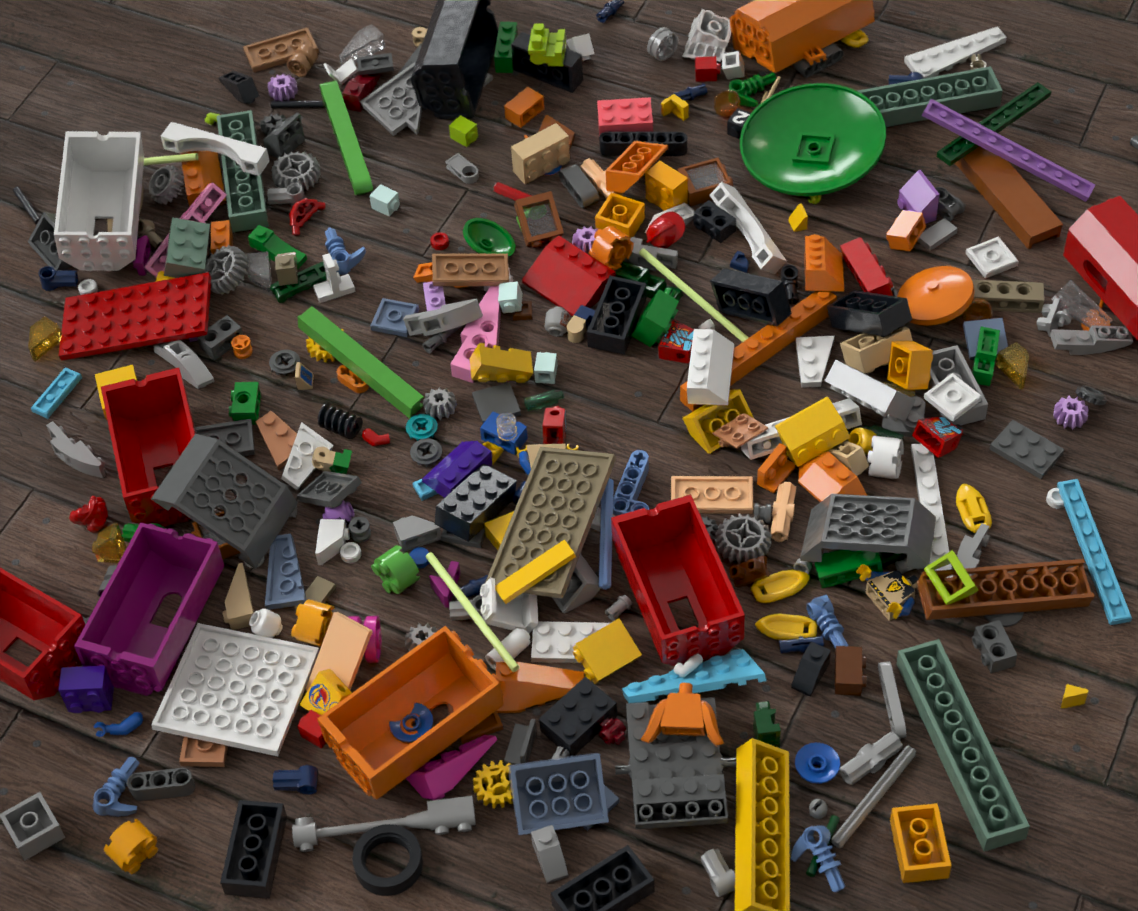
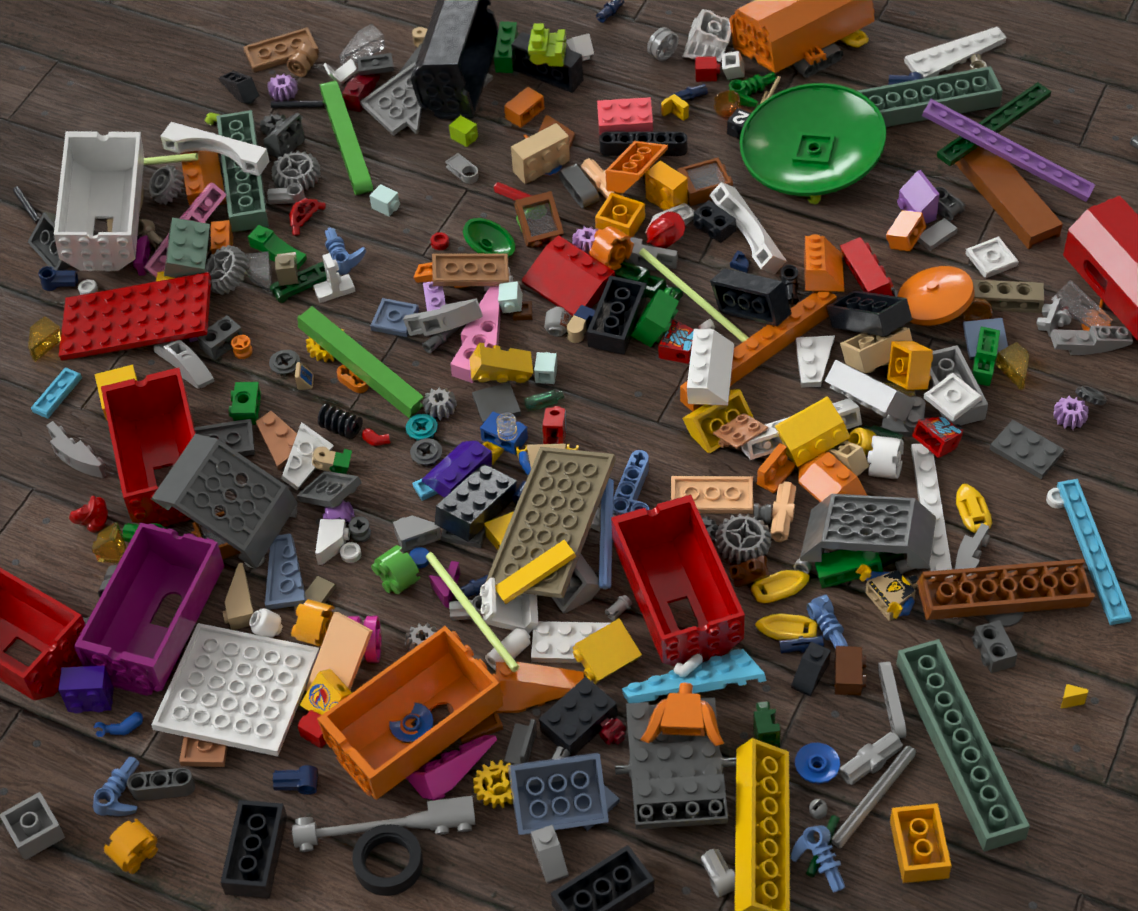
yellow slope [788,204,808,232] -> none
lime tile [924,550,979,605] -> none

